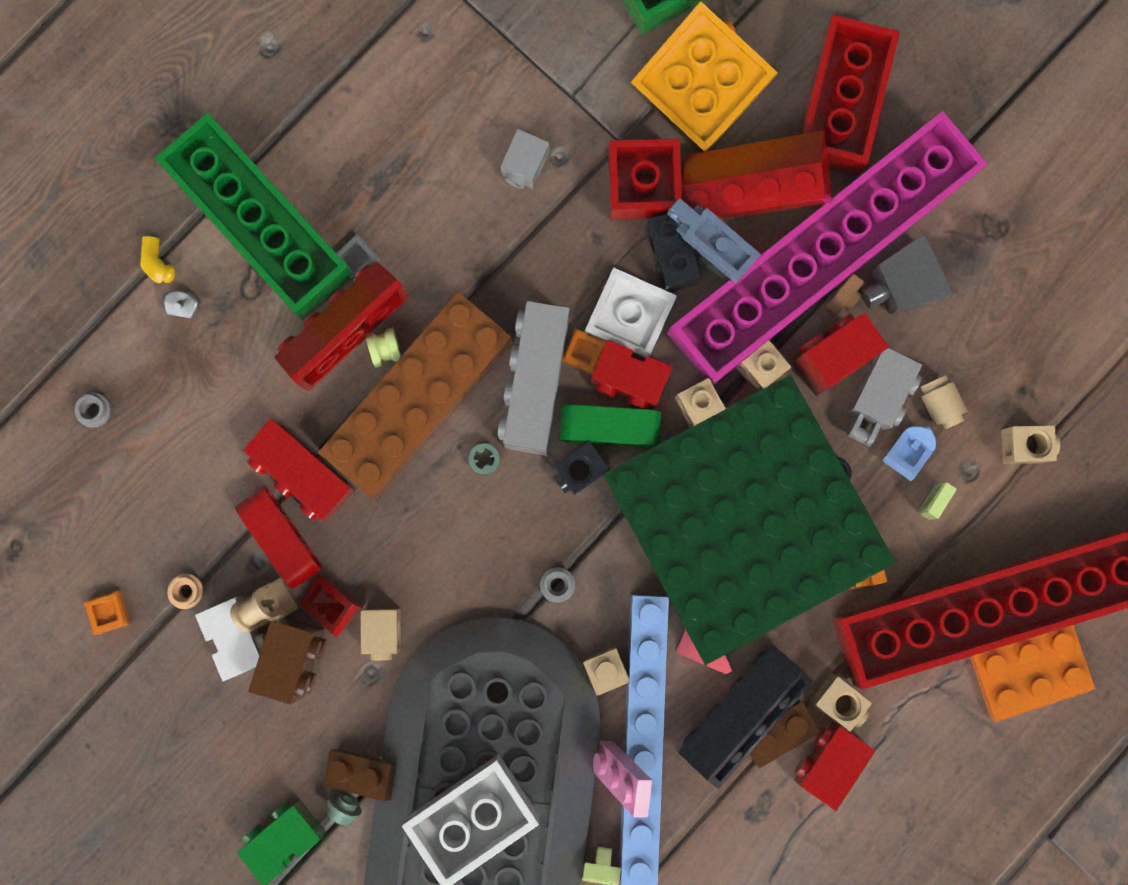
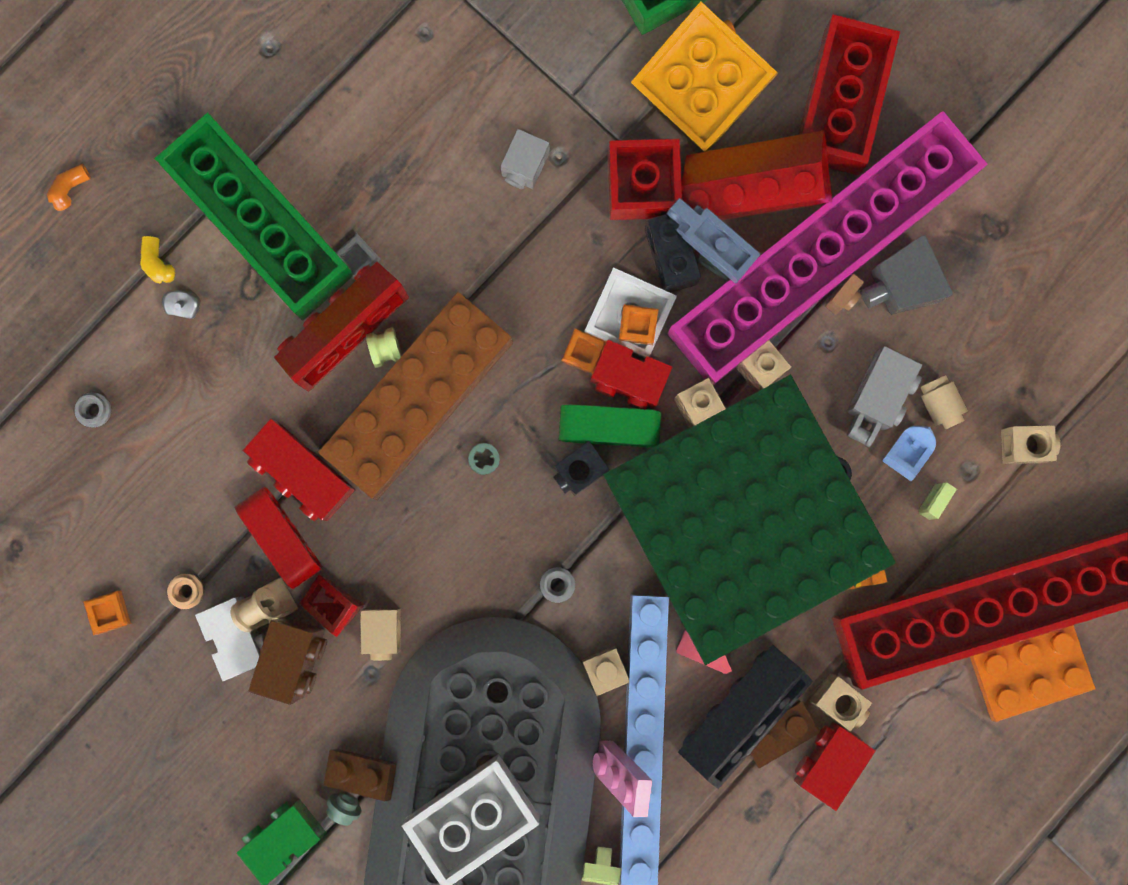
light grey brick [498,301,570,456] -> none
red brick [793,312,890,396] -> none
none -> orange arm [47,163,91,211]
none -> orange tile [618,304,659,345]

